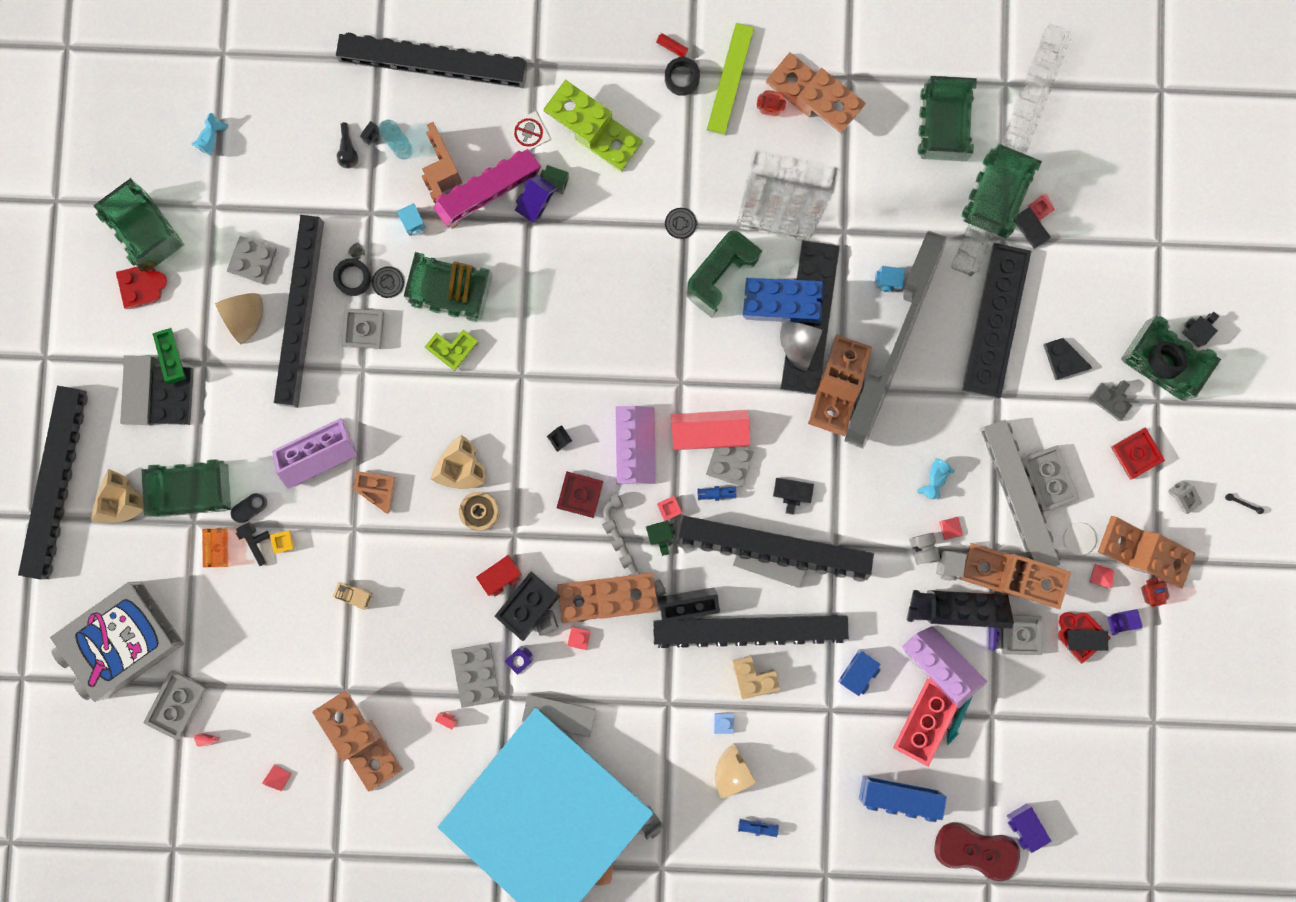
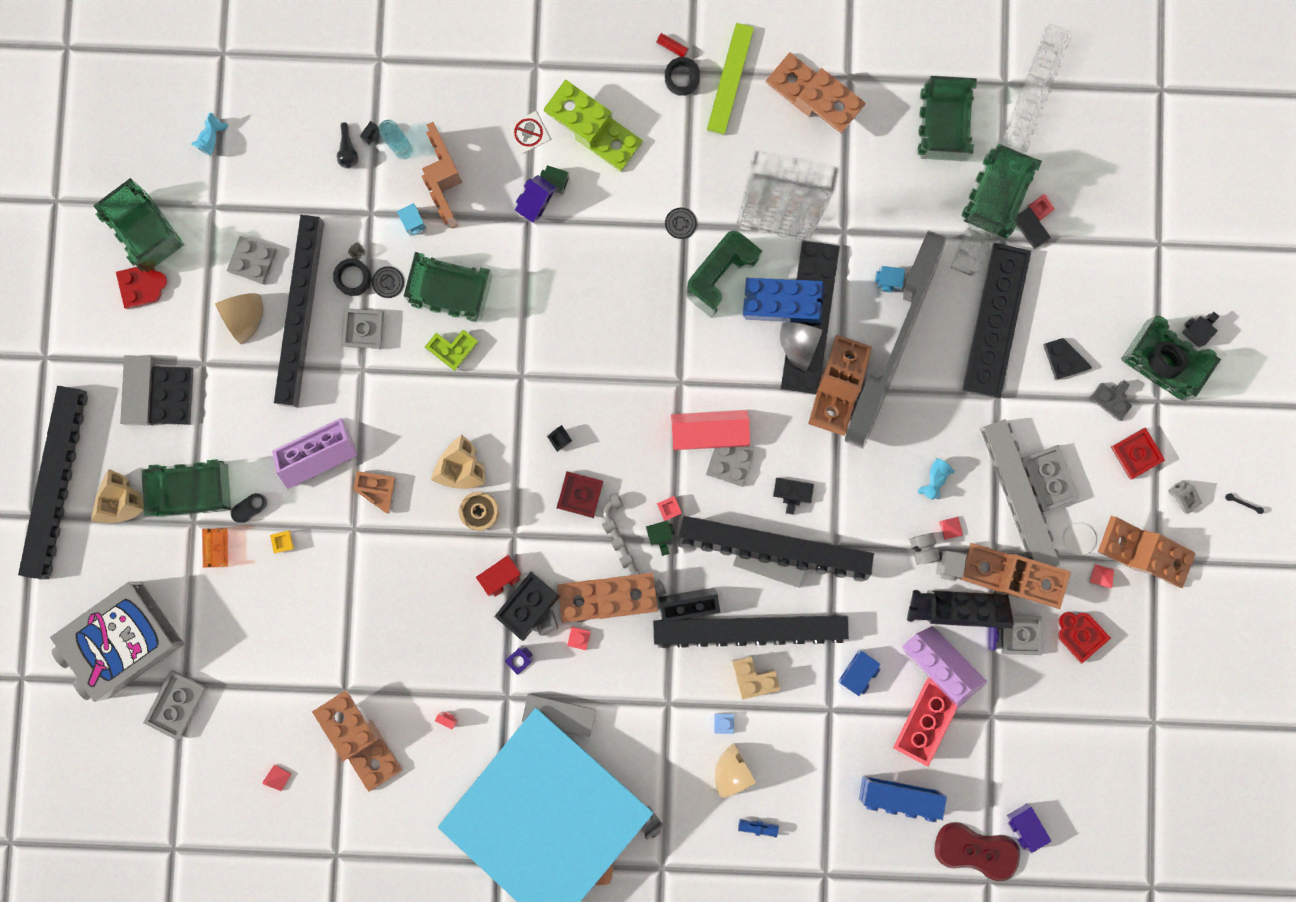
green plate [152,328,186,385] -> none
coral slope [194,733,219,747] -> none
black piece [235,522,270,566] -> none
tan leg [333,582,373,610] -> none
black brick [336,33,527,88] -> none
dark pink brick [434,149,541,227] -> none
pearl gold tile [448,261,473,303] -> none
light grey plate [451,643,500,708] -> none
lavender slope [616,406,655,485] -> none
blue pin [697,486,737,501] -> none
clear red head [757,90,786,117] -> none
teal piece [947,696,973,745] -> none
black tile [1067,630,1108,651] -> none
dark purple bracket [1108,609,1143,636] -> none
clear red head [1141,578,1170,607] -> none

